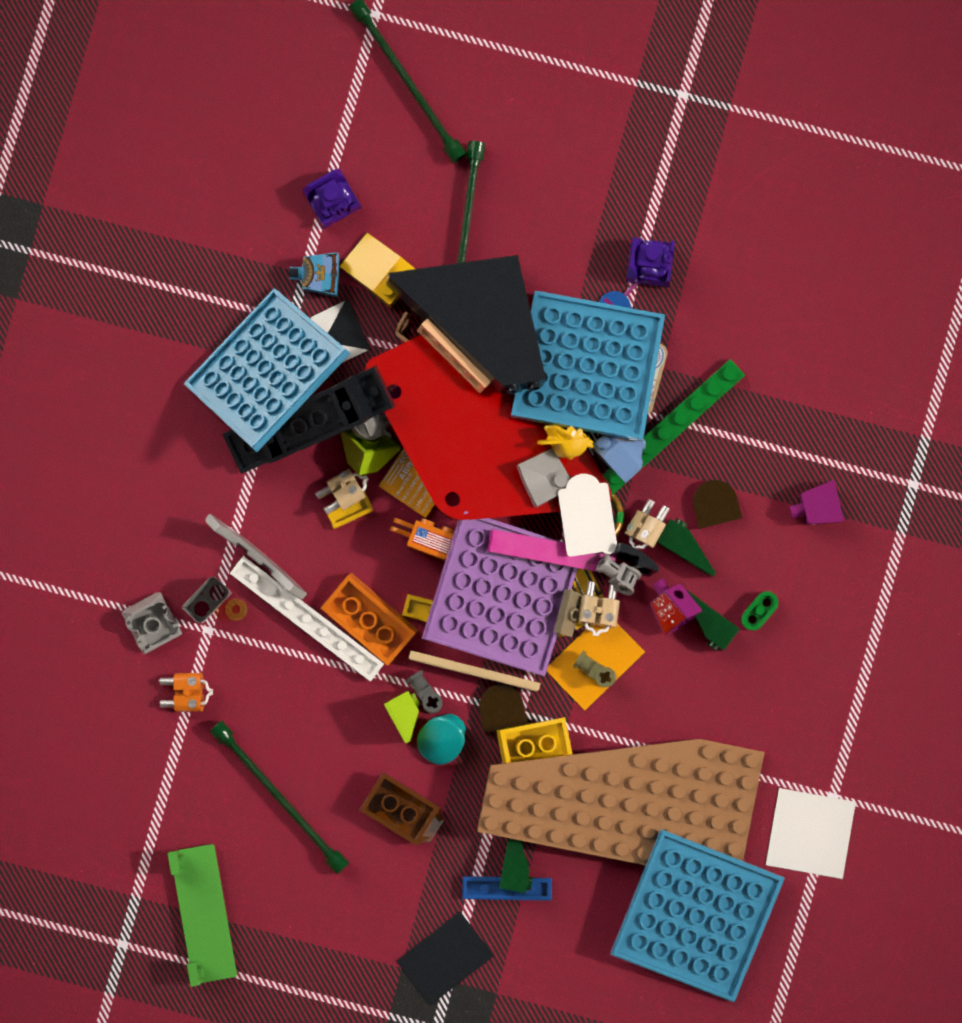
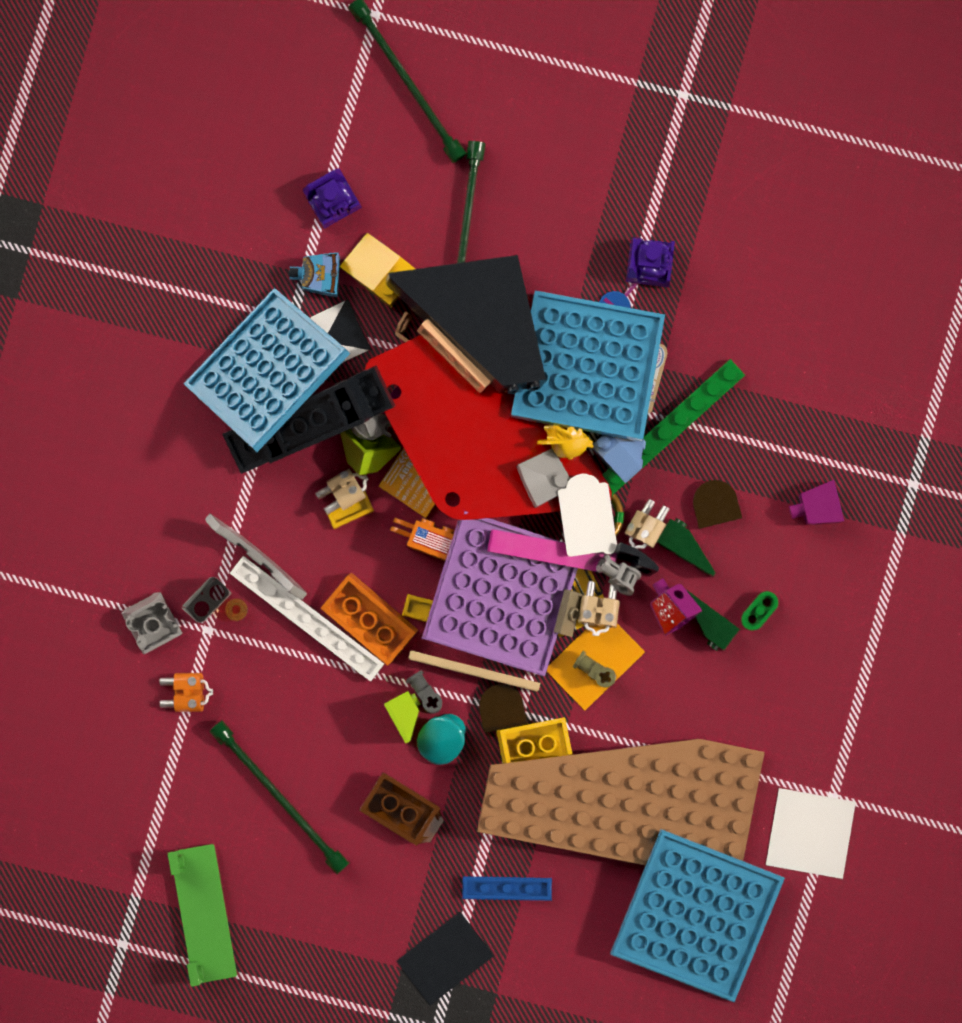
dark green slope [499,838,533,895] -> none

